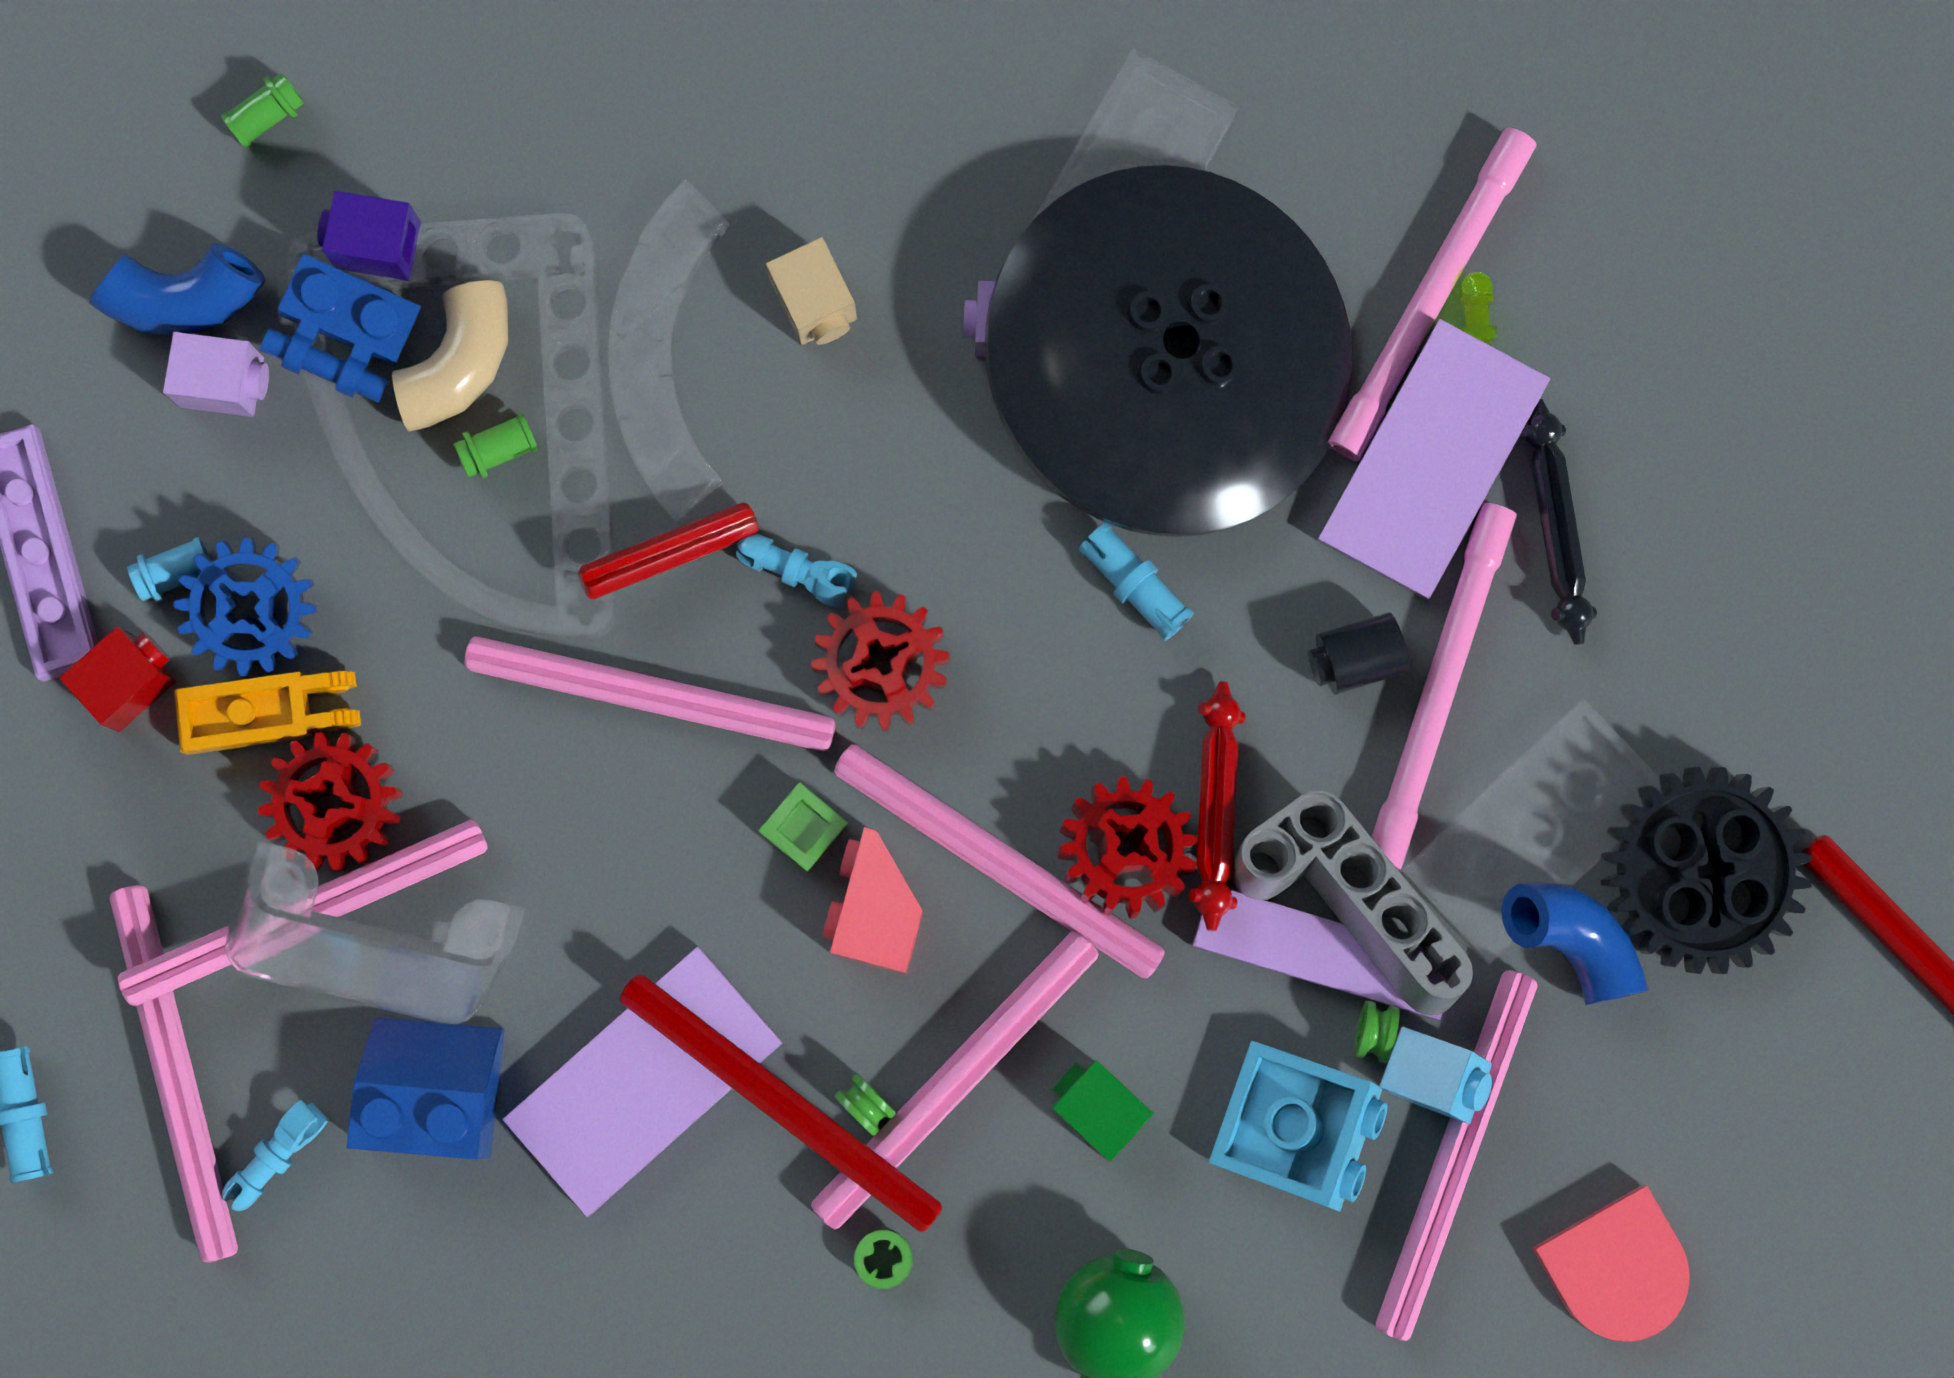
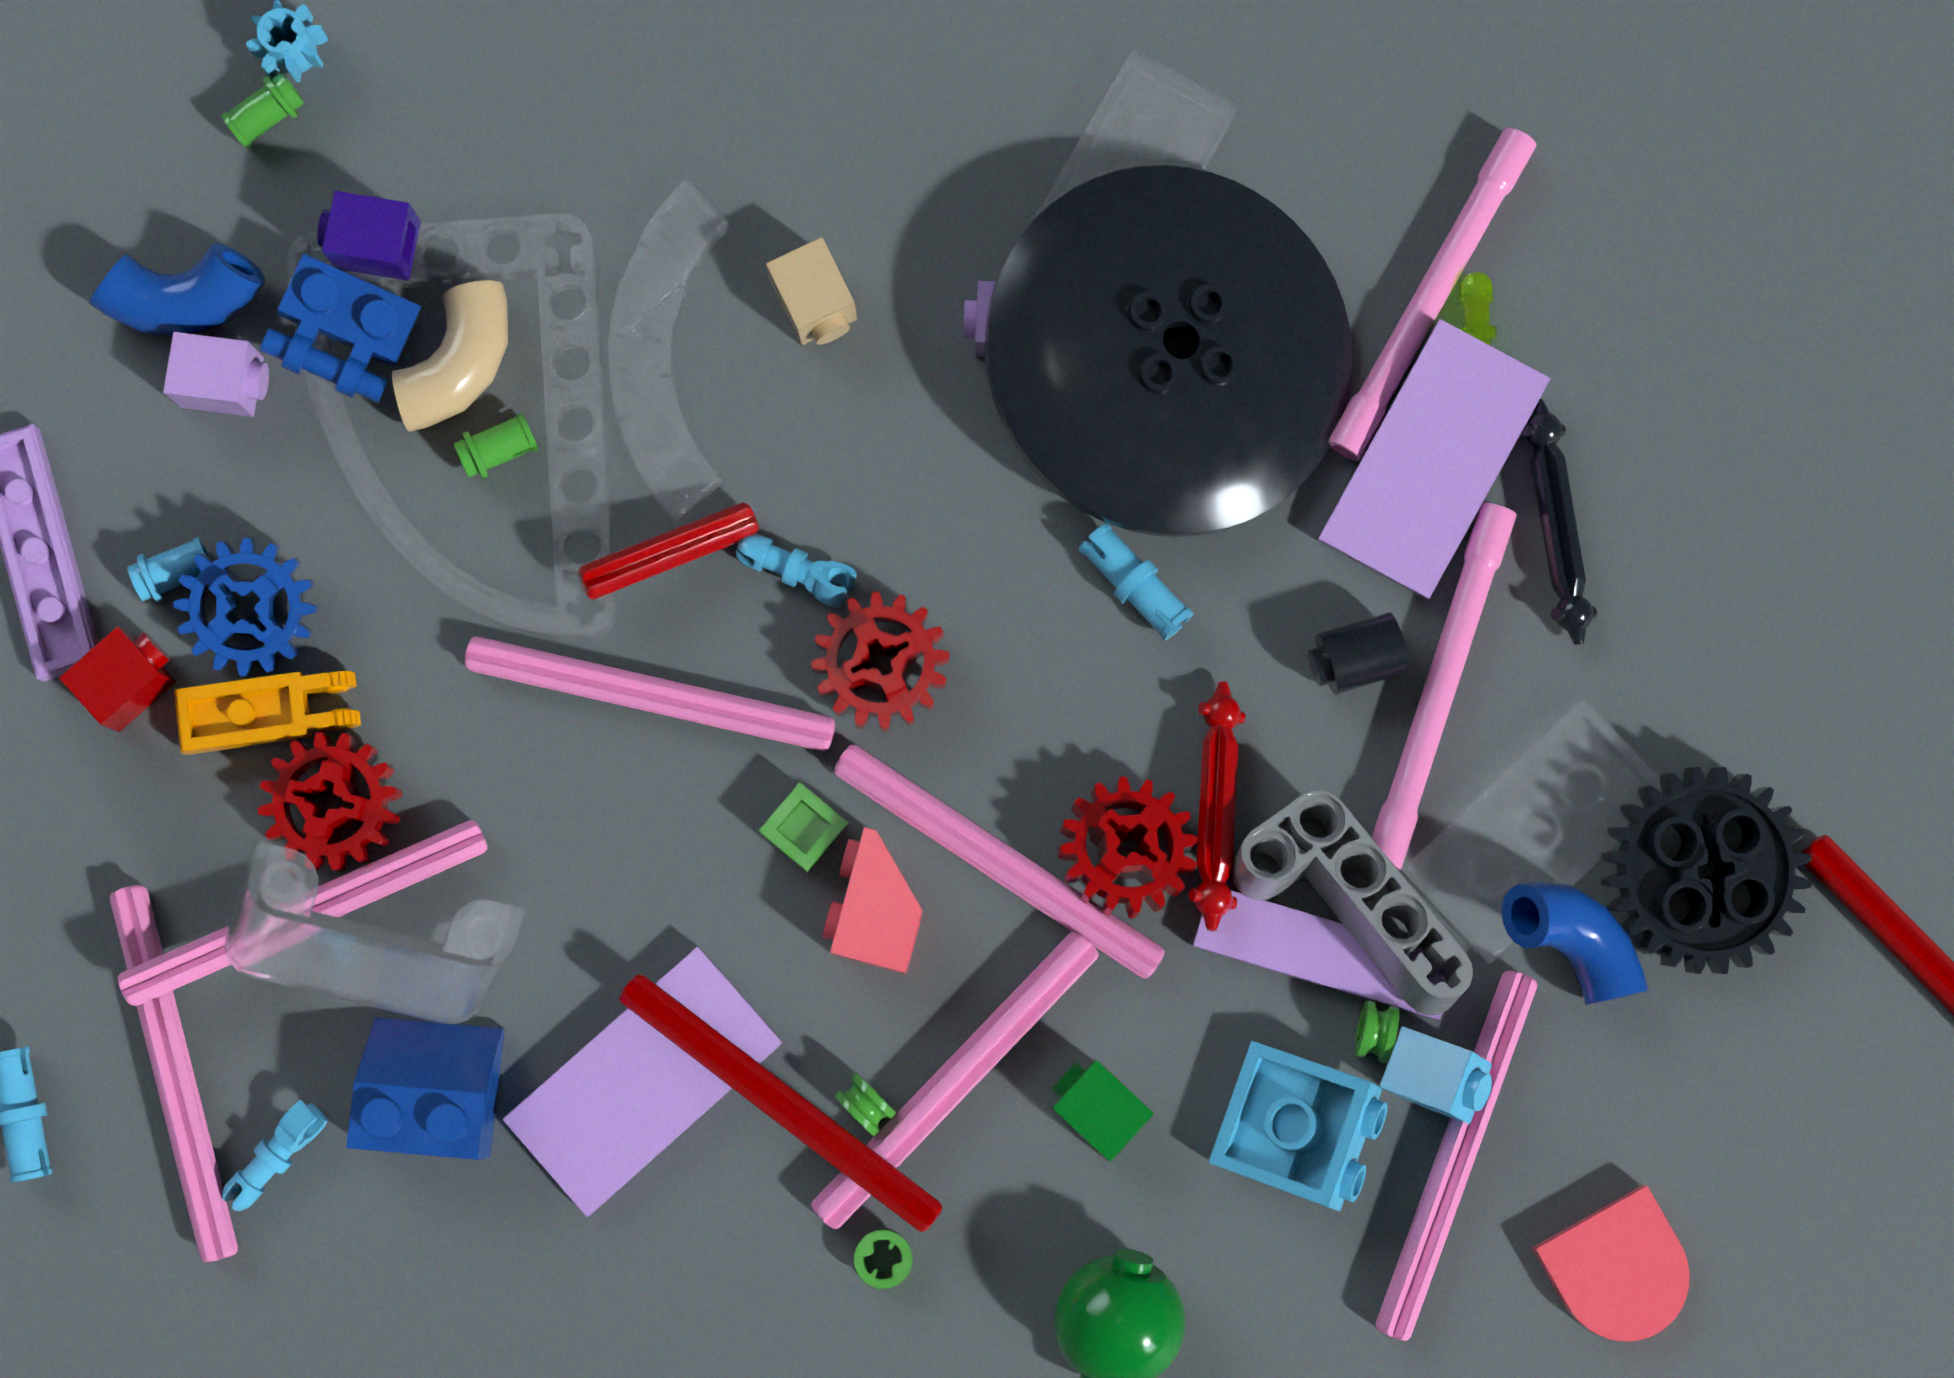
none -> medium azure gear [246,0,328,83]

